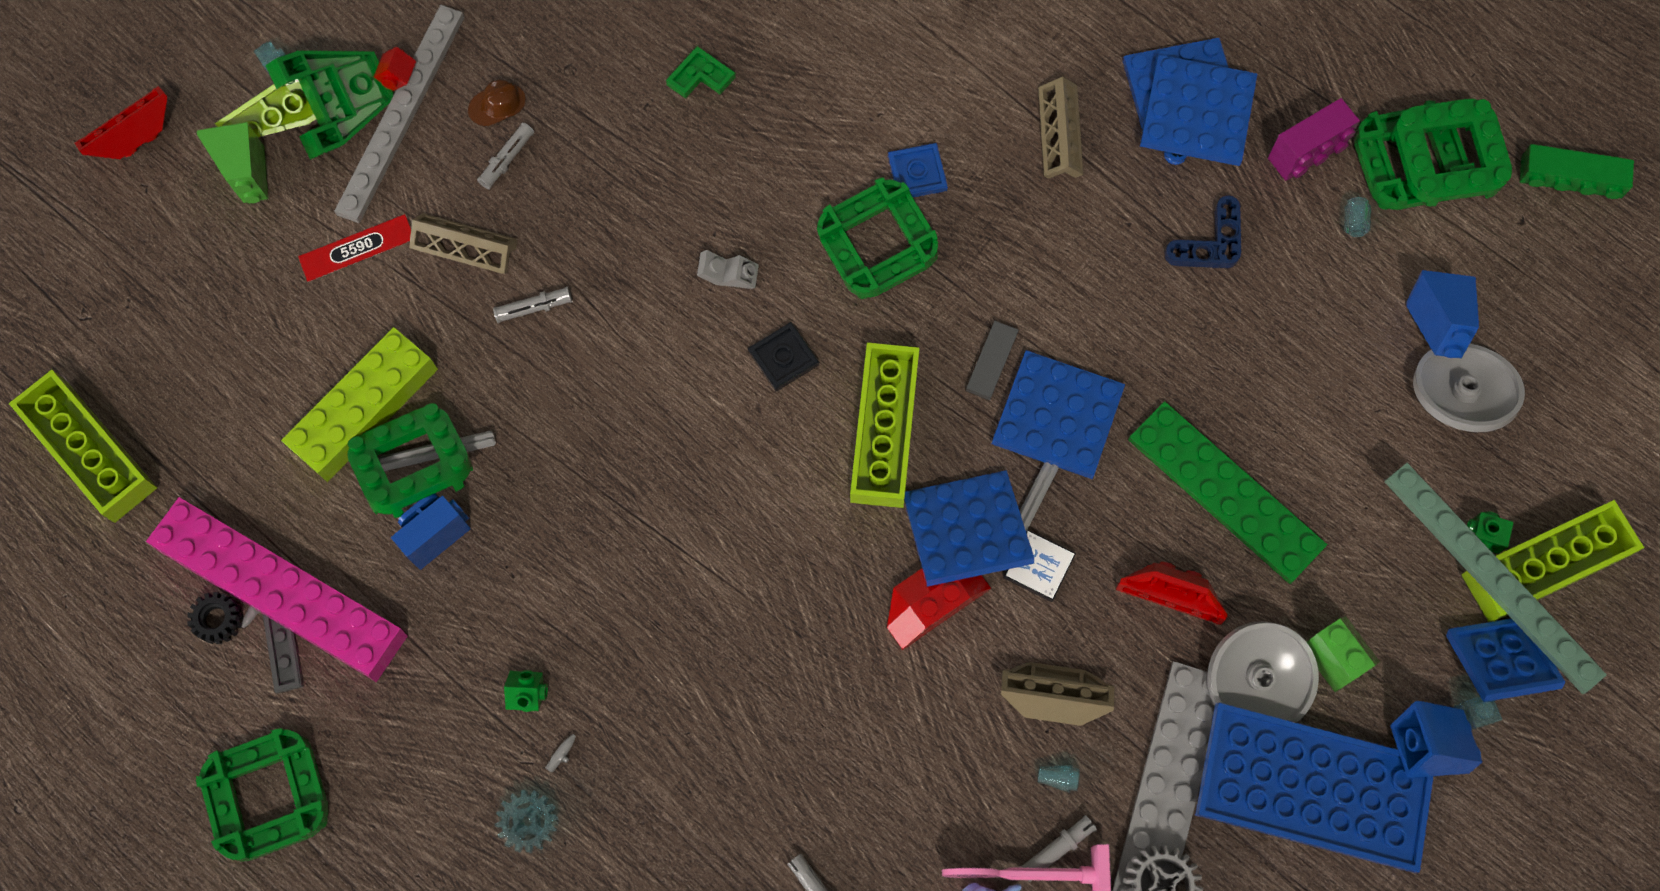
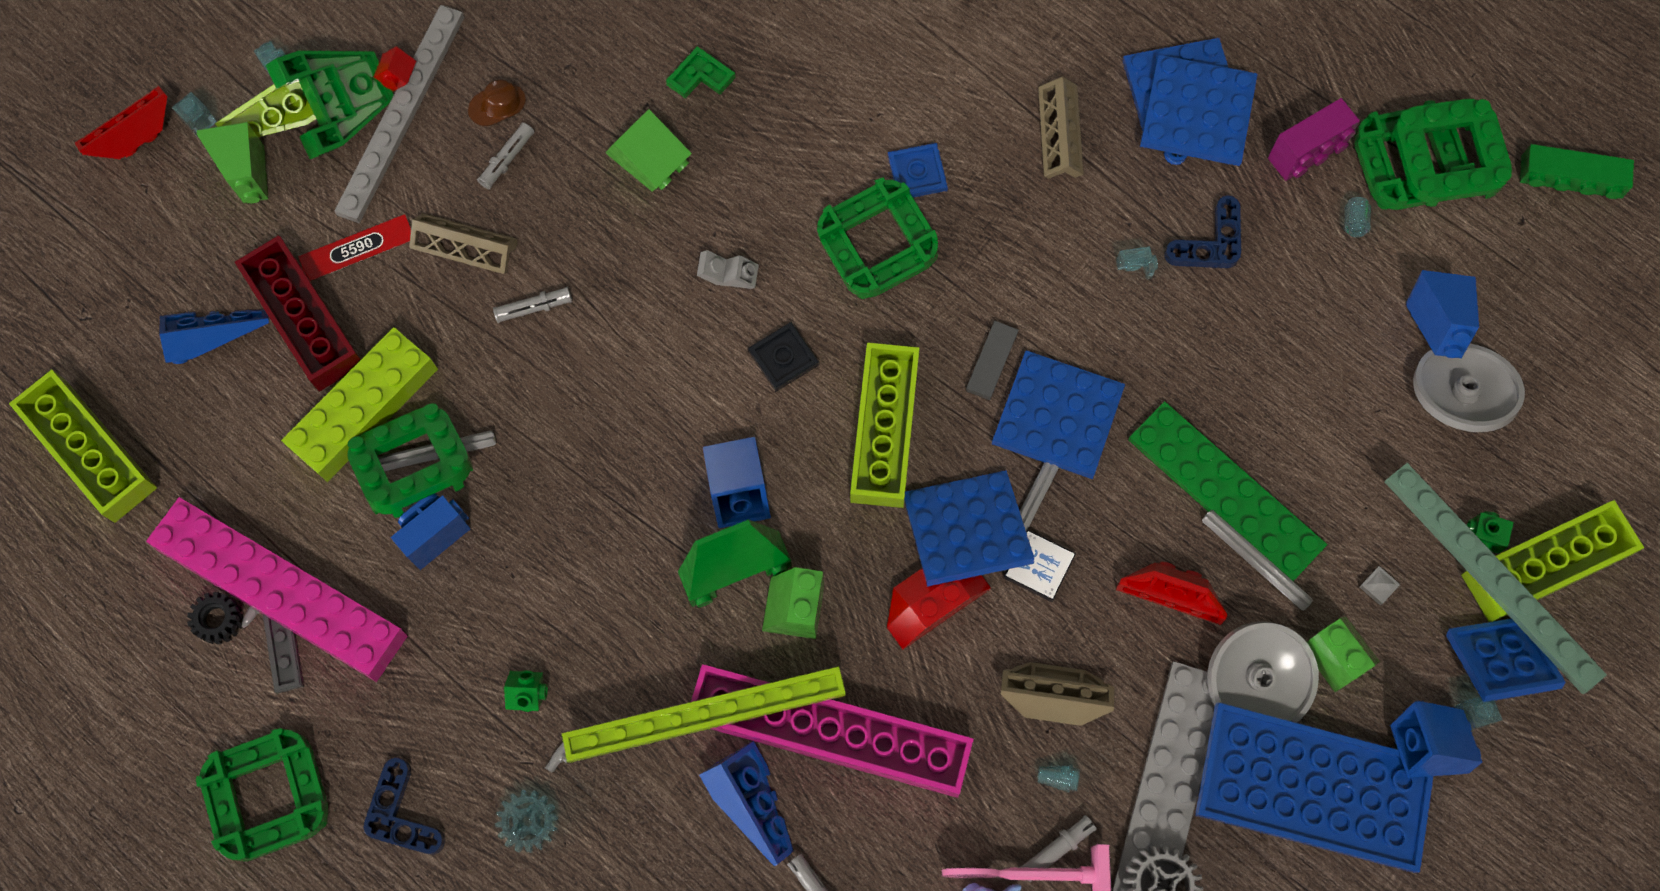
none -> blue wedge [159,310,269,364]
none -> clear light blue brick [172,92,217,137]
none -> dark red brick [234,235,361,392]
none -> dark blue beam [363,758,445,855]
none -> lime plate [562,667,846,763]
none -> bright green slope [605,109,692,192]
none -> green wedge [678,519,792,608]
none -> dark pink brick [691,664,973,798]
none -> blue wedge [699,741,794,866]
none -> blue slope [703,437,771,528]
none -> bright green slope [762,567,824,639]
none -> clear light blue bracket [1116,246,1158,280]
none -> light grey axle [1202,510,1313,610]
none -> light grey tile [1359,566,1400,605]

